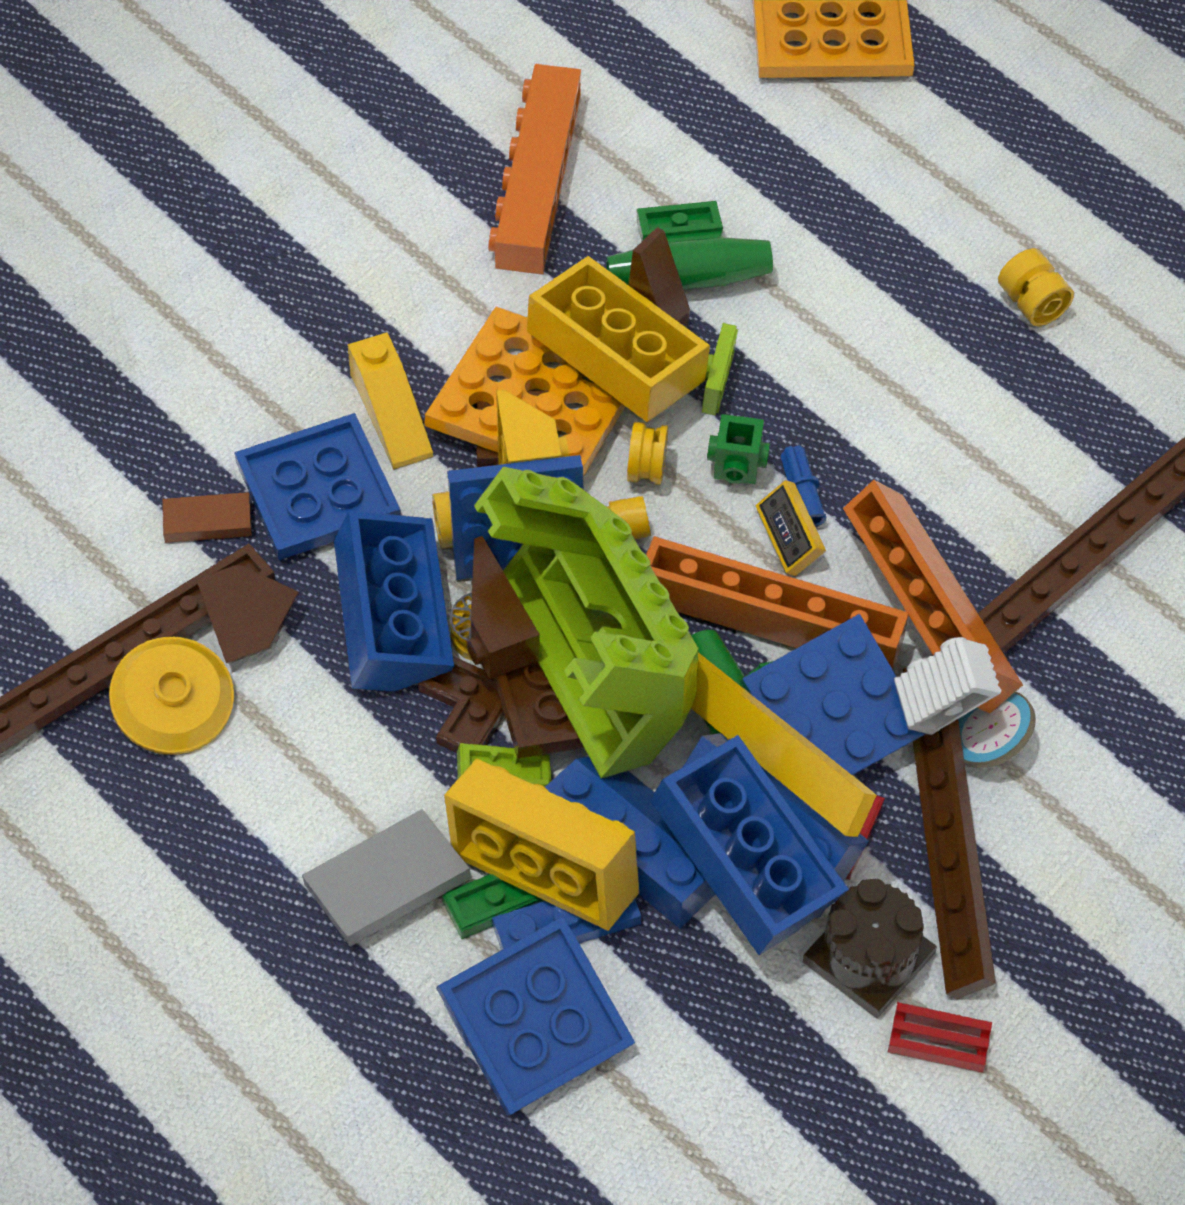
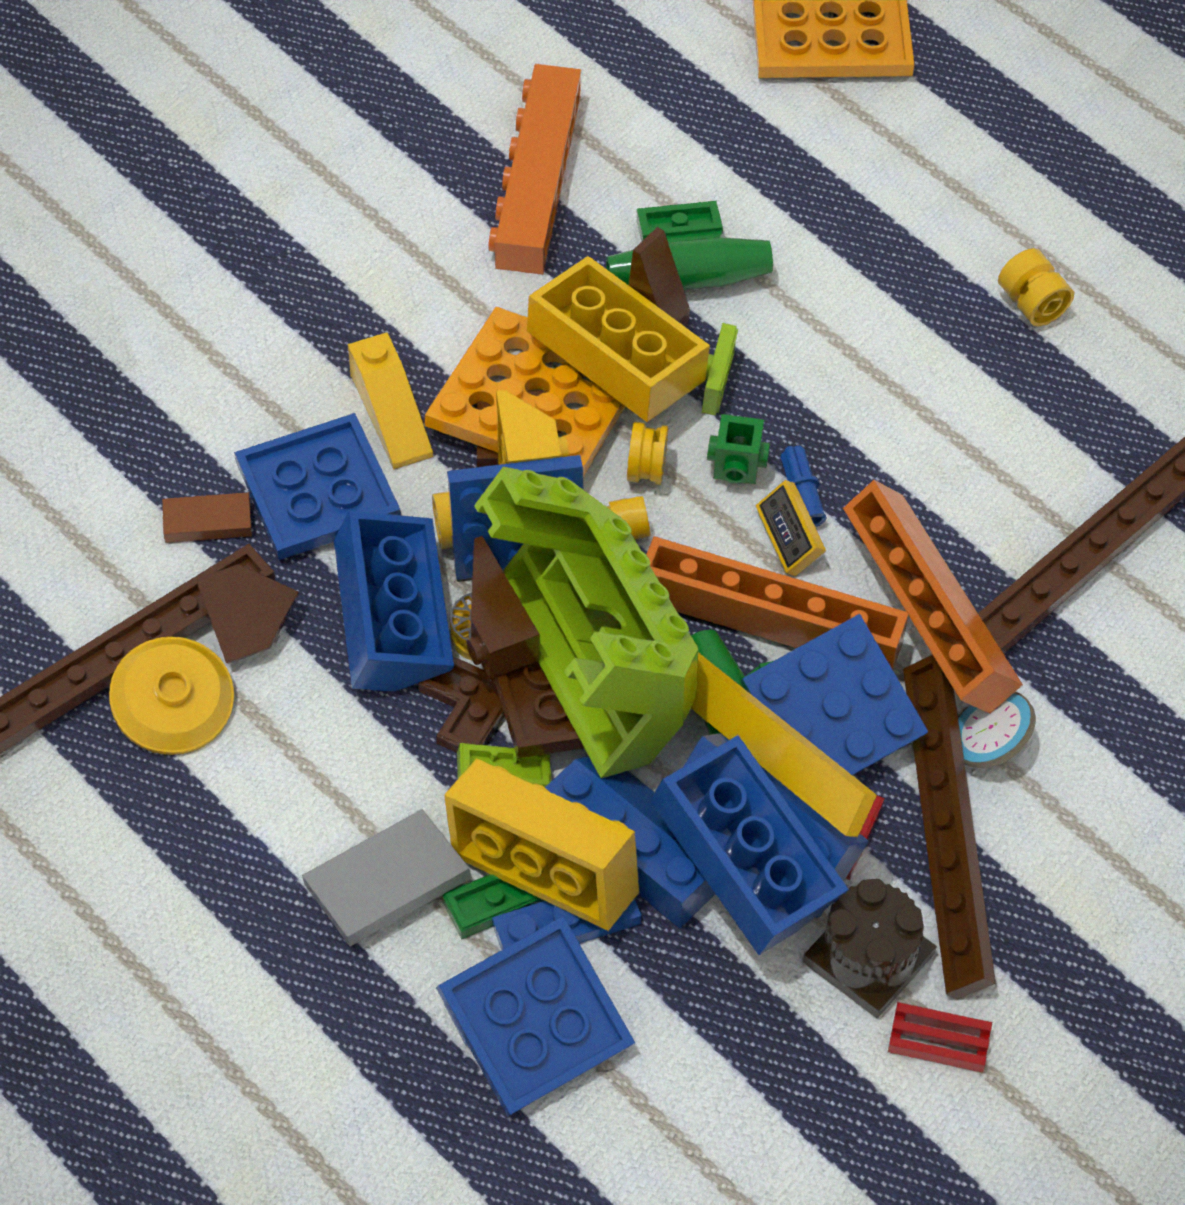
white brick [894,637,1002,735] -> none

